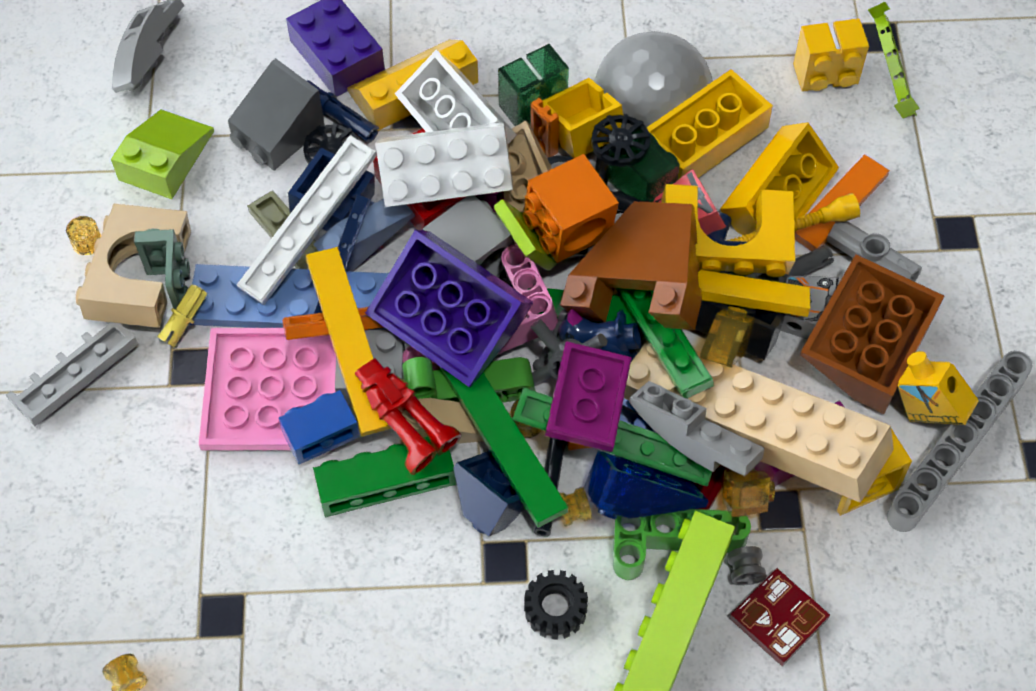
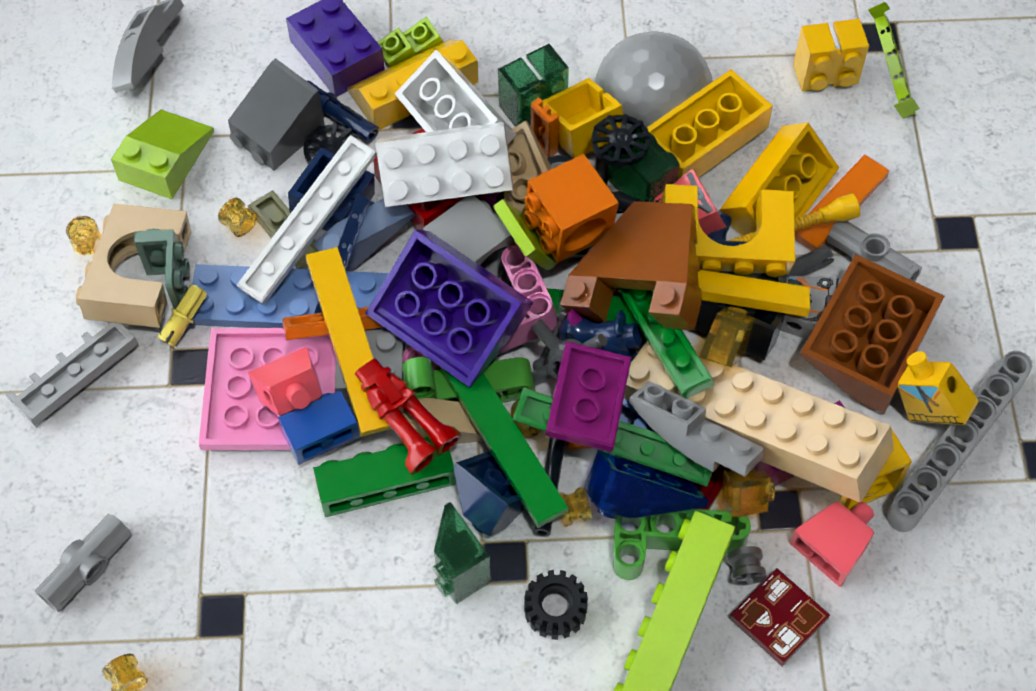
none -> light grey piece [34,513,132,612]
none -> clear yellow wheel [218,197,258,237]
none -> coral torso [248,347,323,415]
none -> lime slope [377,16,444,66]
none -> clear green slope [432,502,491,604]
none -> coral torso [790,502,874,587]

